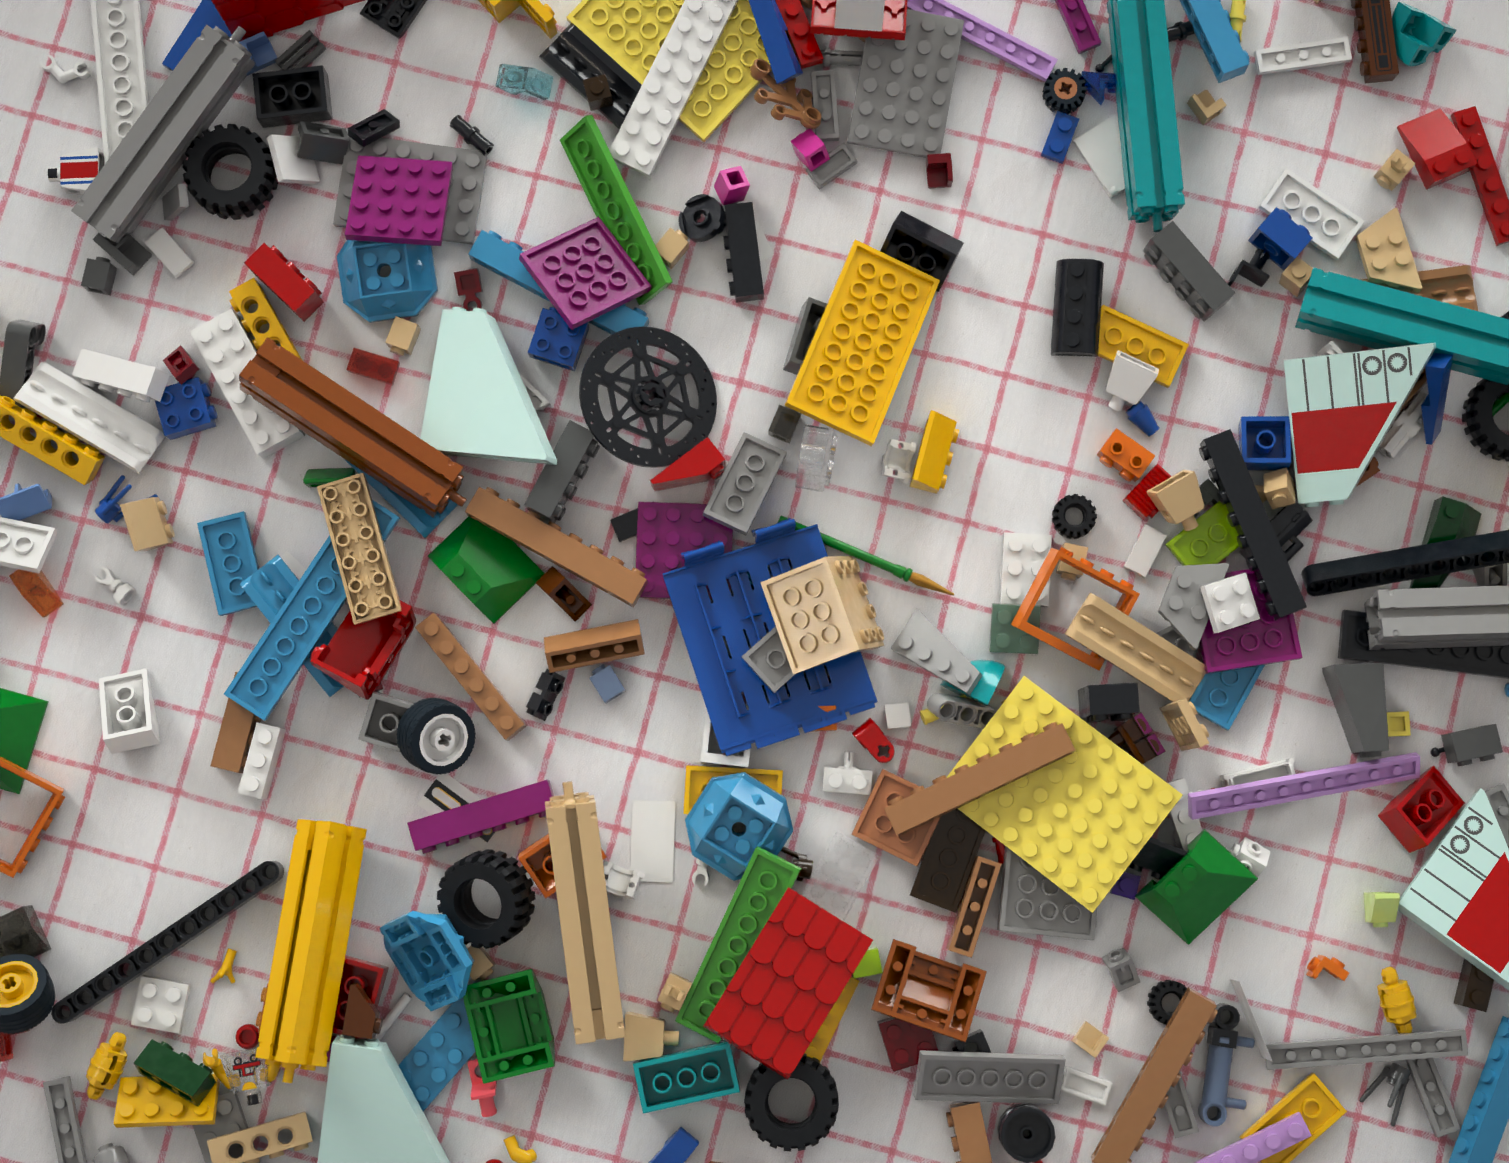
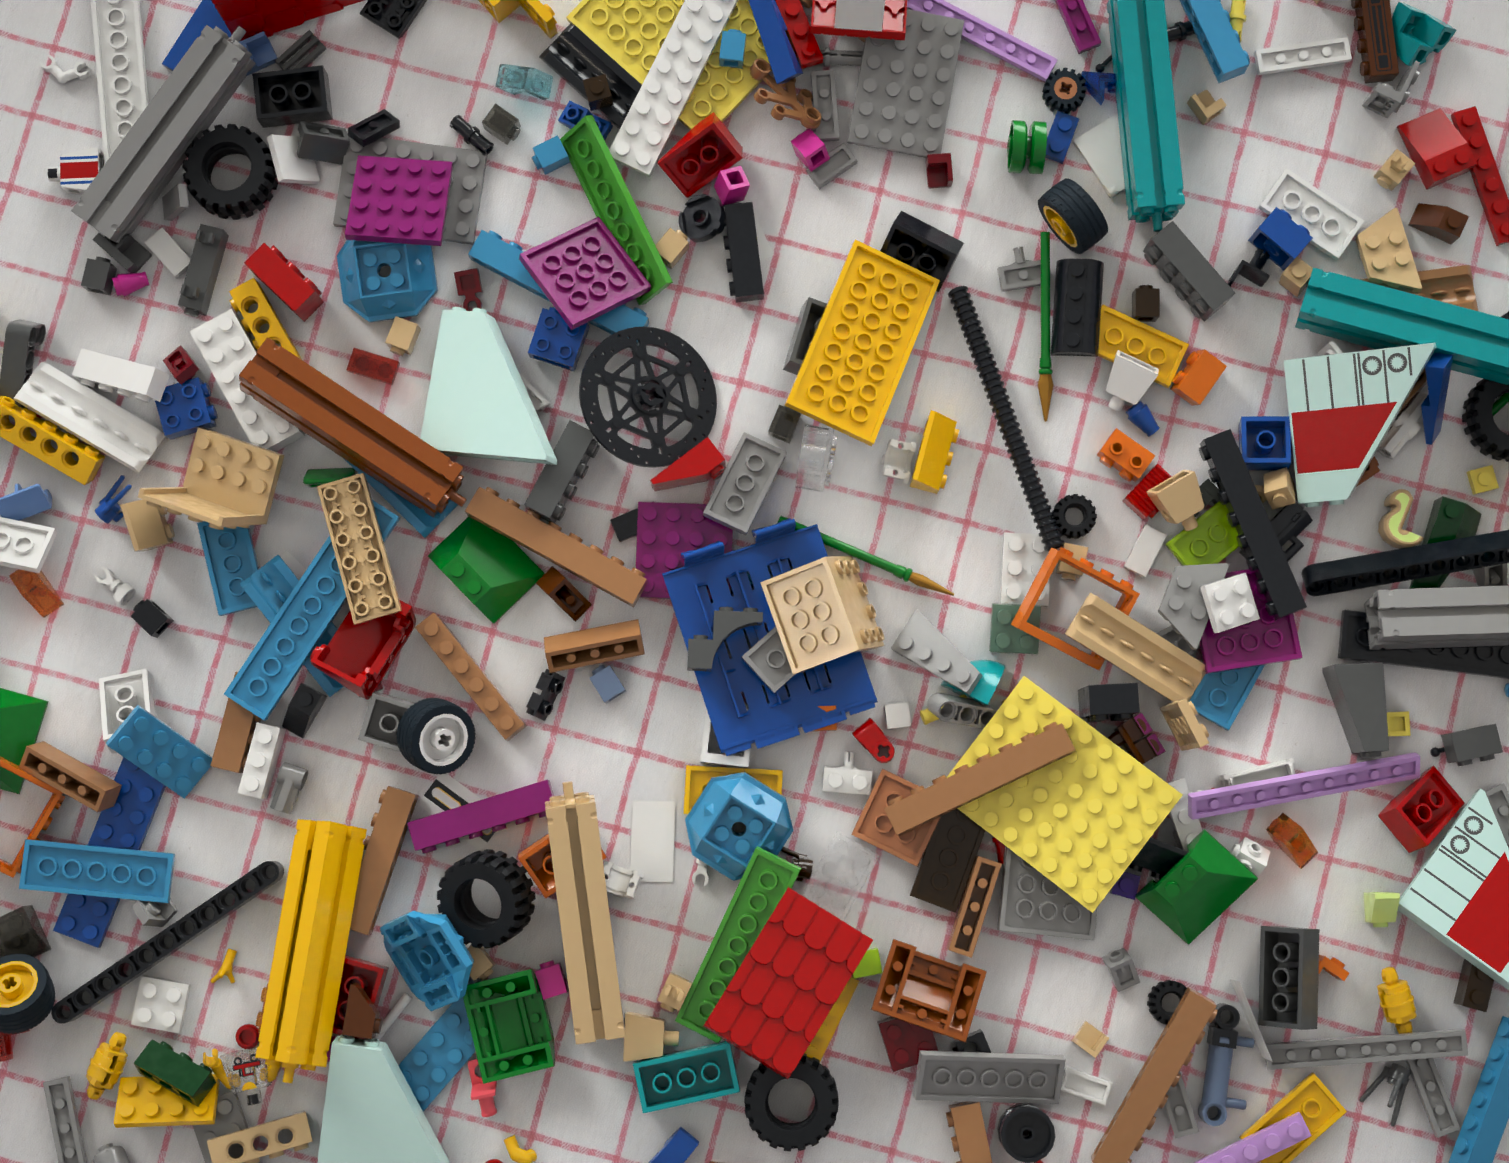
none -> medium nougat brick [19,741,122,812]
none -> dark azure plate [19,839,175,903]
none -> blue plate [53,757,166,948]
none -> dark azure plate [106,705,213,799]
none -> dark pink cone [112,272,149,297]
none -> black brick [130,599,174,638]
none -> light grey bracket [132,898,178,927]
none -> tan bracket [138,427,284,530]
none -> dark grey brick [178,224,229,317]
none -> light grey piece [270,762,308,814]
none -> black slope [282,683,328,738]
none -> medium nougat brick [350,786,419,935]
none -> clear smoke brick [482,103,521,145]
none -> dark azure brick [531,135,570,175]
none -> dark pink brick [535,960,569,1000]
none -> blue slope [558,100,613,140]
none -> red slope [658,112,743,198]
none -> dark grey arch [687,607,763,672]
none -> dark azure brick [719,29,746,69]
none -> black piece [948,286,1065,551]
none -> light grey plate [997,247,1041,292]
none -> green wheel [1007,120,1047,174]
none -> black wheel [1038,178,1108,254]
none -> green piece [1038,232,1054,422]
none -> dark brown brick [1132,285,1160,322]
none -> orange brick [1170,349,1227,406]
none -> dark grey brick [1258,926,1320,1030]
none -> clear orange slope [1266,813,1318,869]
none -> light grey bracket [1362,61,1420,118]
none -> tan animal [1378,489,1424,549]
none -> reddish brown slope [1408,203,1469,244]
none -> light yellow plate [1466,465,1499,495]

